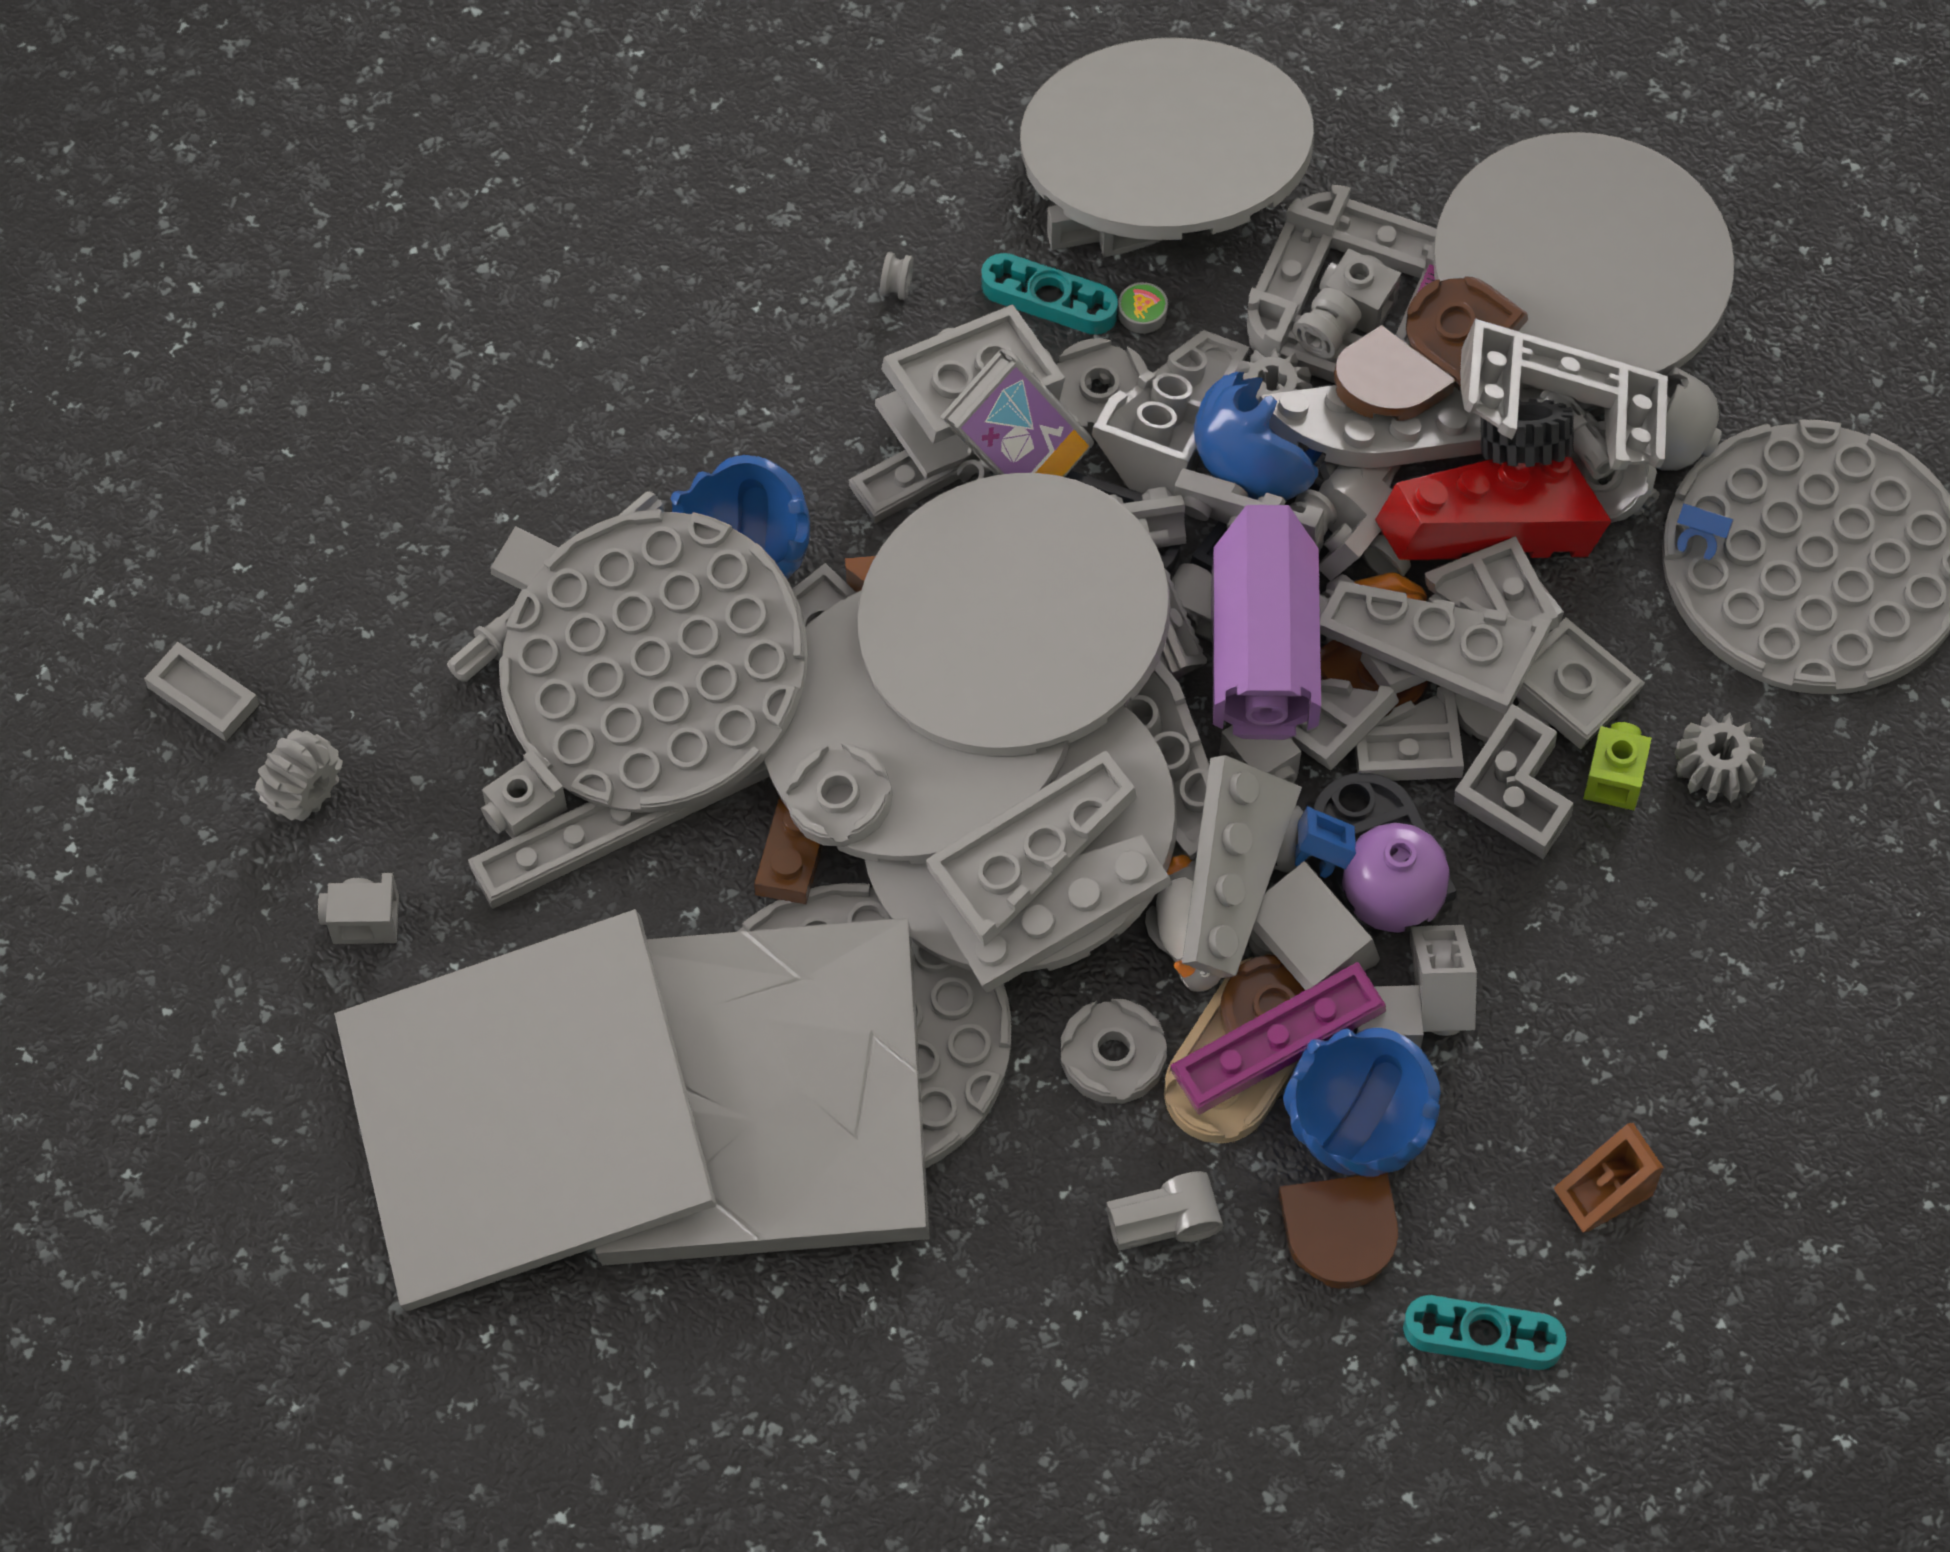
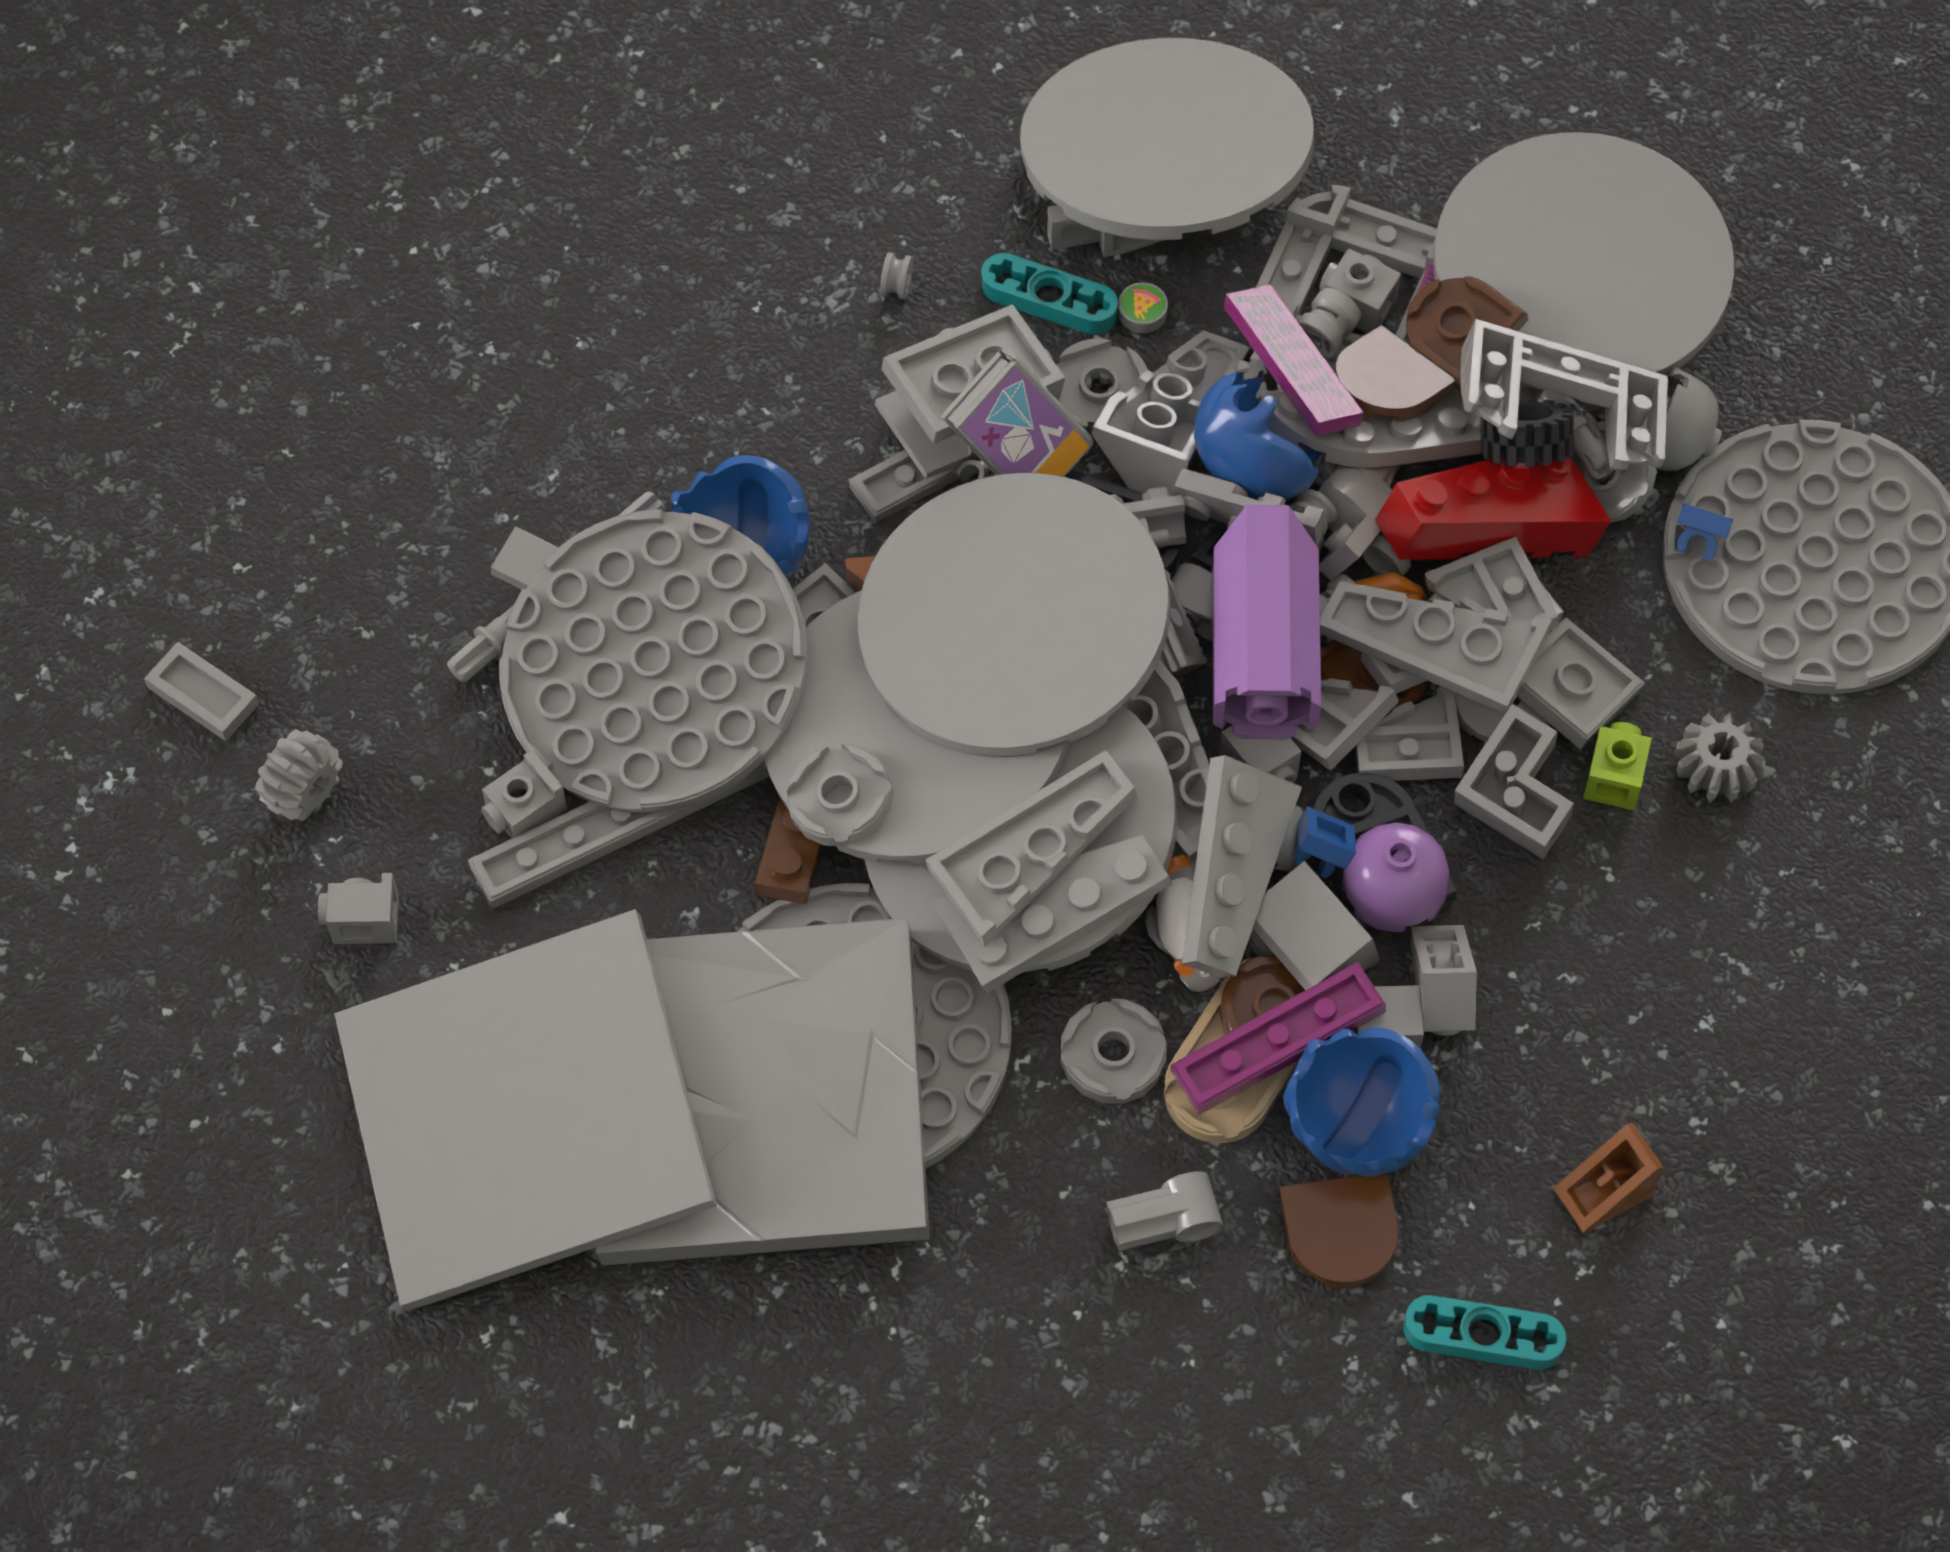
none -> tile [1224,285,1364,436]

